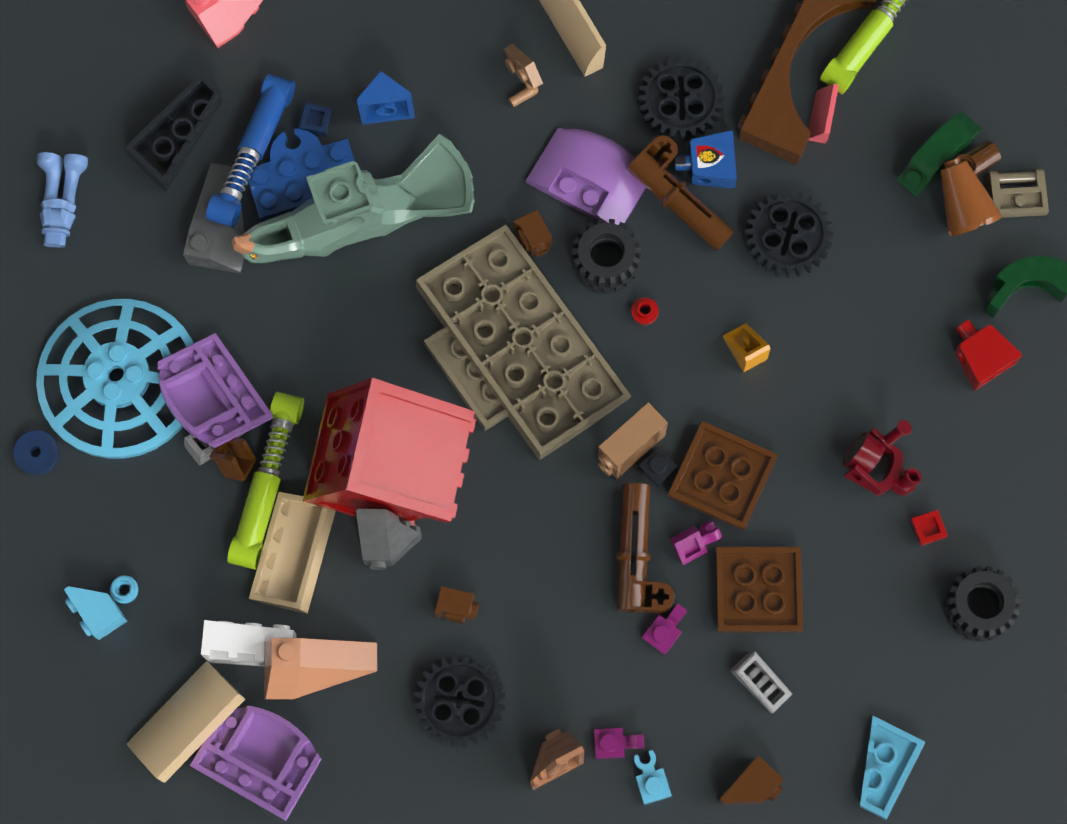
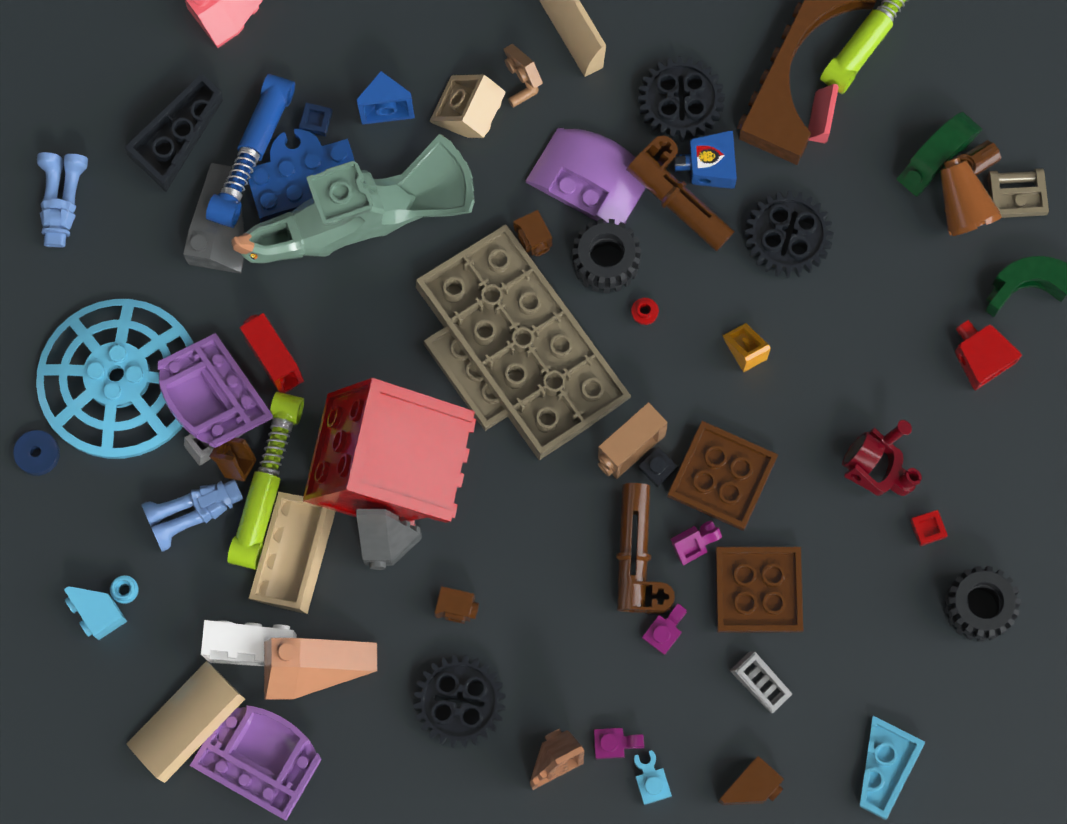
none -> medium blue piece [141,480,243,552]
none -> red brick [240,313,304,393]
none -> tan slope [430,75,505,138]

